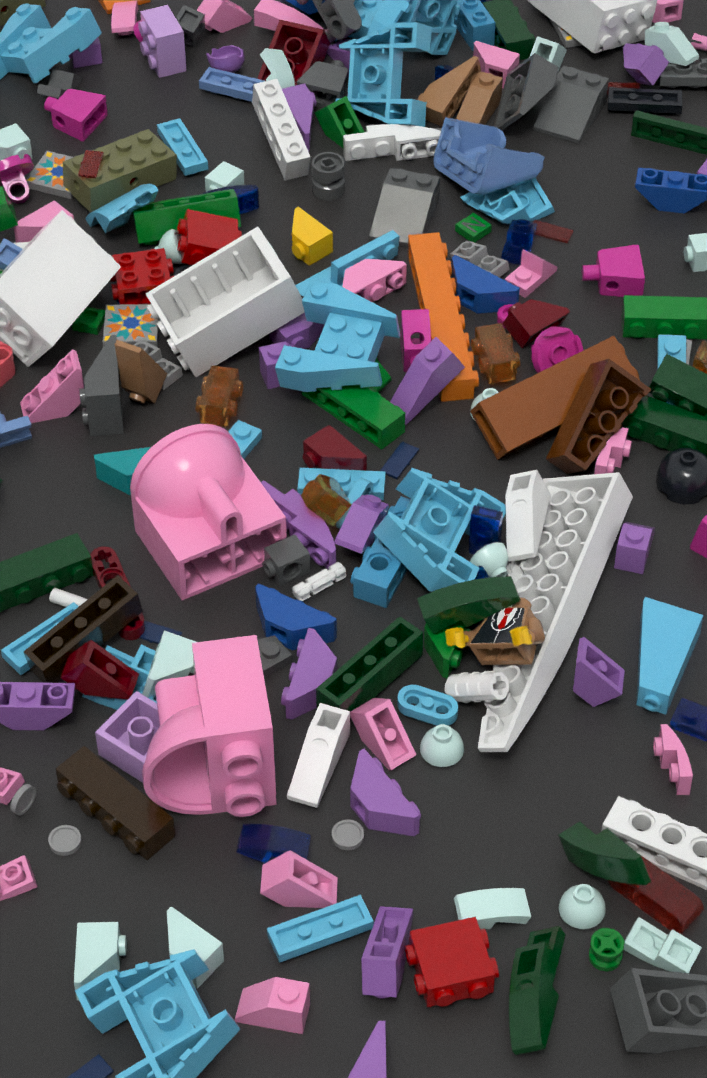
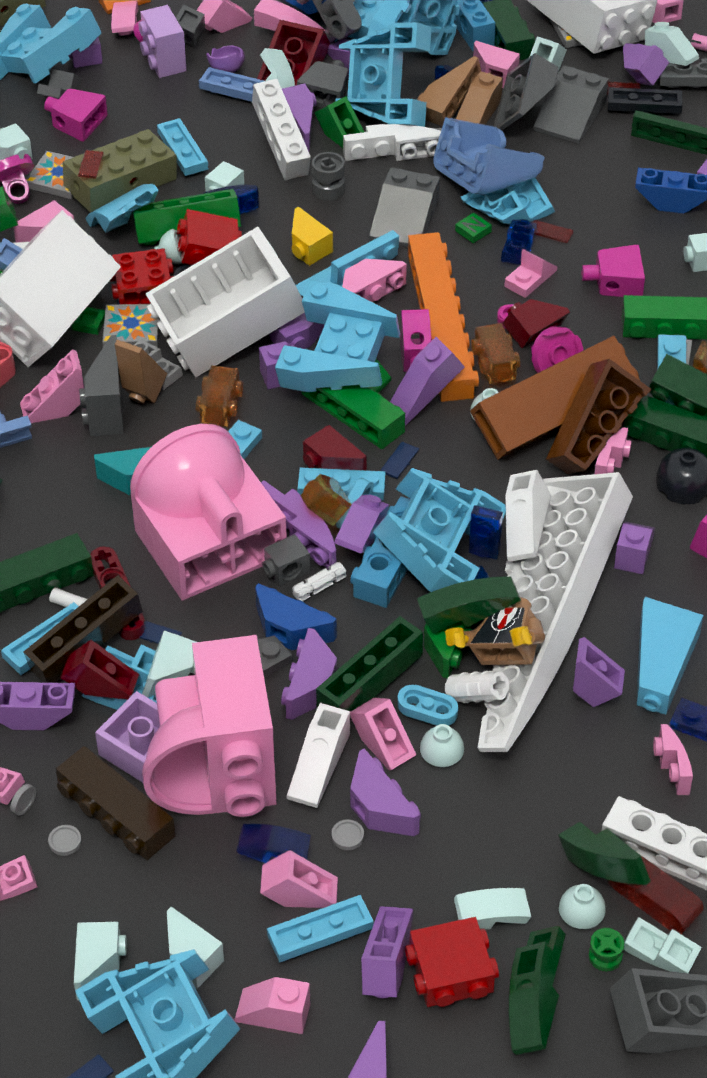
light grey slope [450,241,510,278] -> none
blue slope [451,255,520,314] -> none
light aqua brick [470,542,508,578] -> none

